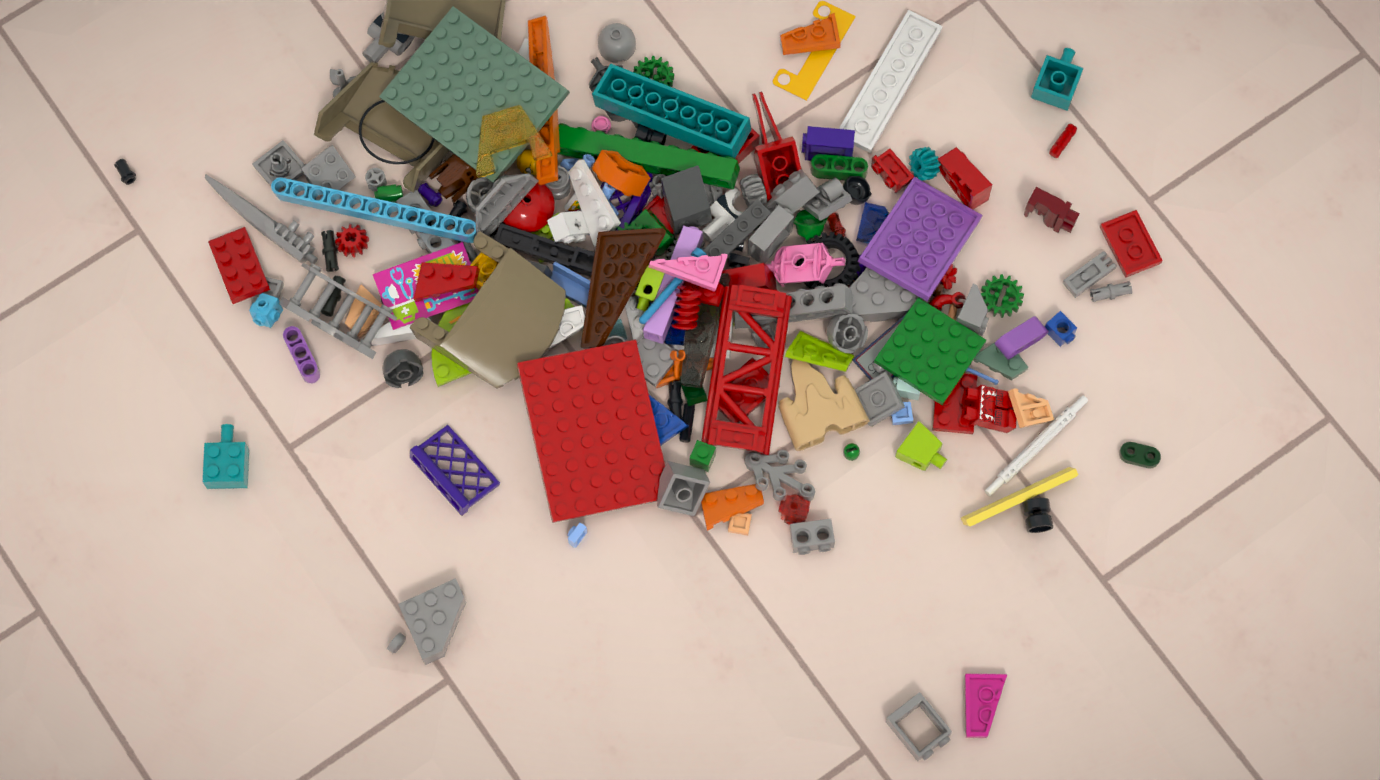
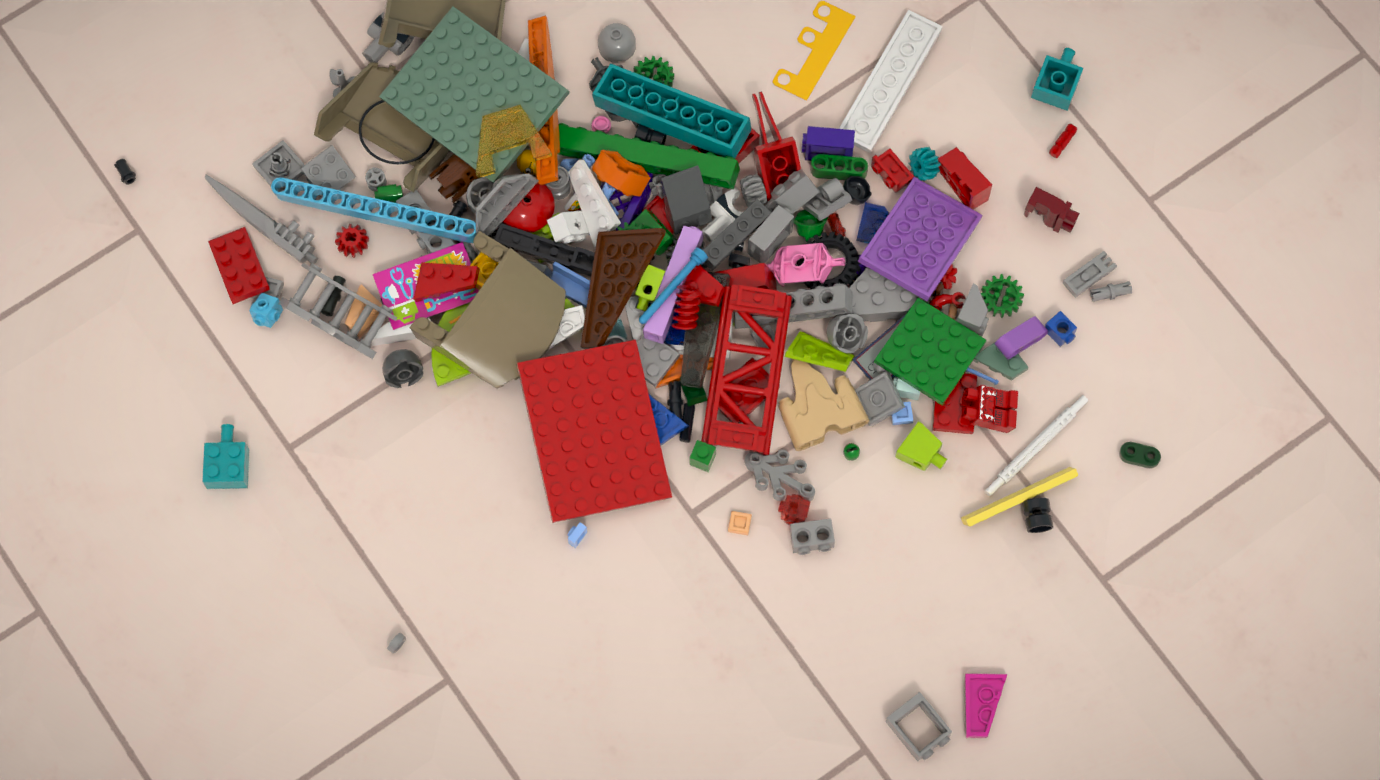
medium lavender beam [283,326,320,384] -> none
pearl dark grey pin [321,230,339,272] -> none
light grey brick [398,578,466,665] -> none
dark purple fence [410,425,500,516] -> none
dark purple pin [418,183,443,207] -> none
bright pink wing [648,254,728,292] -> none
light grey slope [657,461,710,516] -> none
orange hand [670,350,686,378] -> none
orange wing [701,483,764,531] -> none
orange wing [780,13,841,55] -> none
light nougat wing [1008,388,1054,428] -> none
red plate [1100,210,1163,278] -> none

